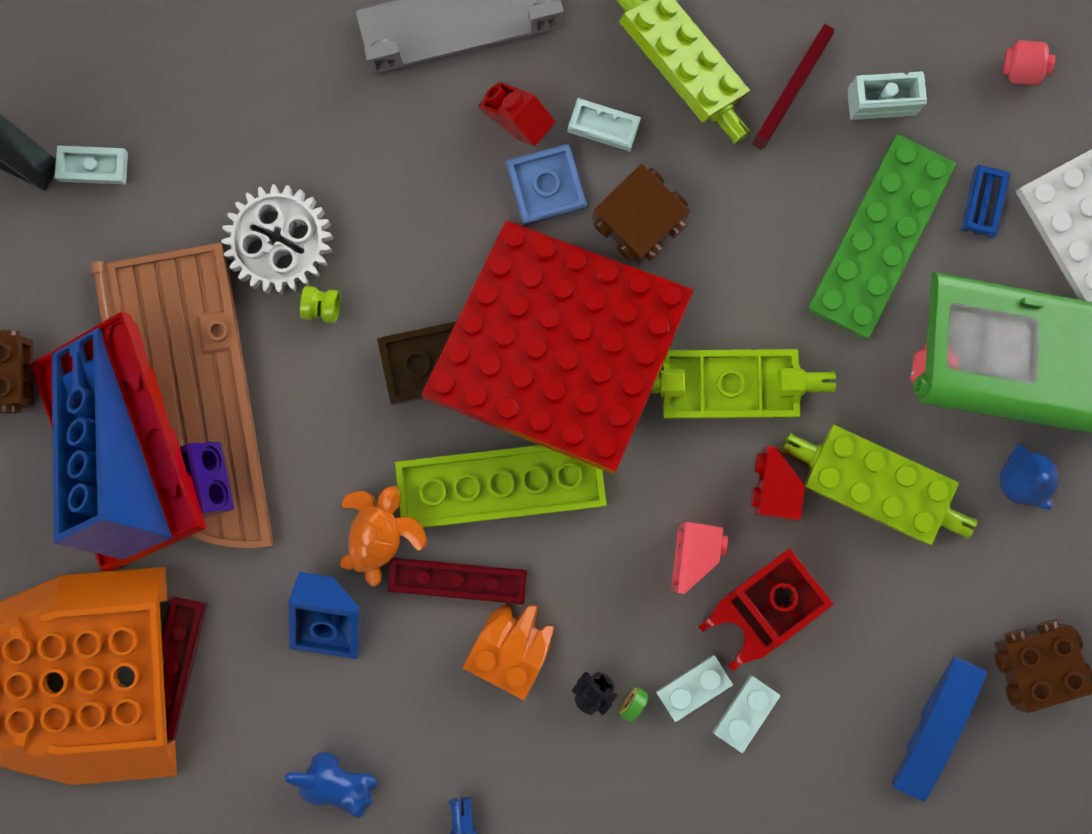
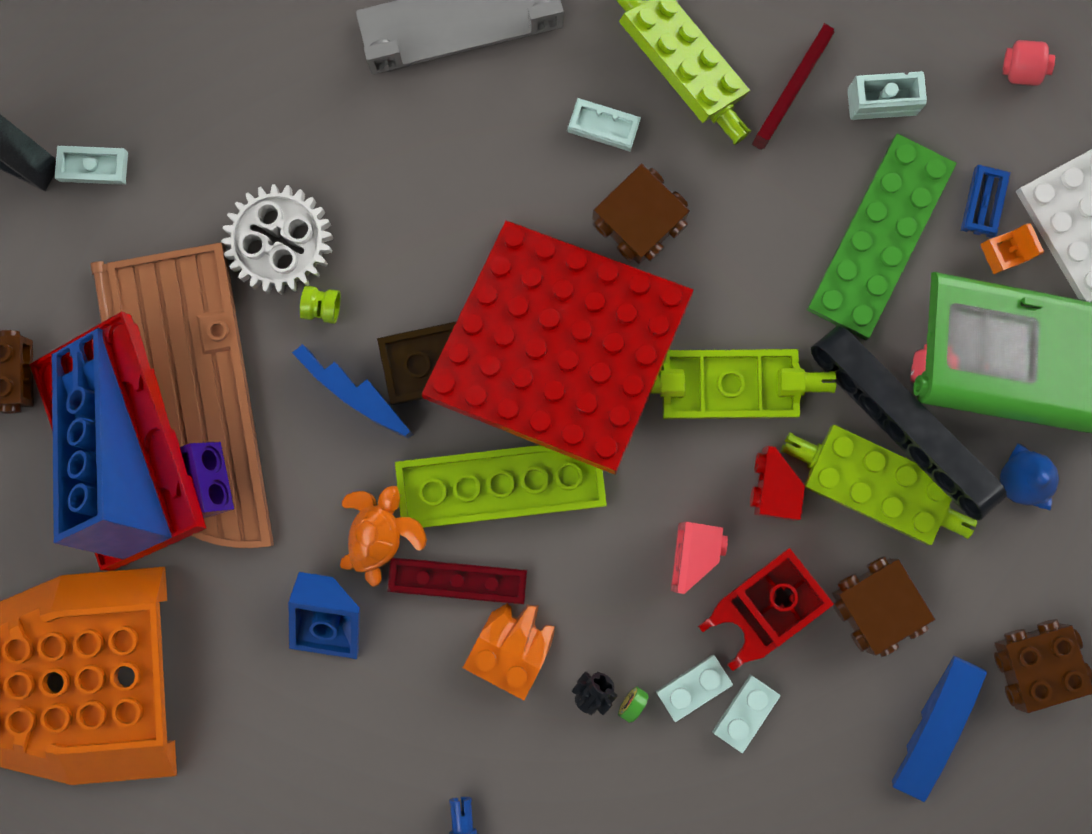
dark red tile [162,596,208,741] -> none
blue animal [285,752,377,818] -> none
red slope [478,82,556,147] -> none
medium blue tile [505,143,587,226] -> none
none -> blue slope [292,344,414,439]
none -> black beam [811,326,1007,520]
none -> reddish brown brick [832,556,936,657]
none -> orange bracket [980,223,1044,274]

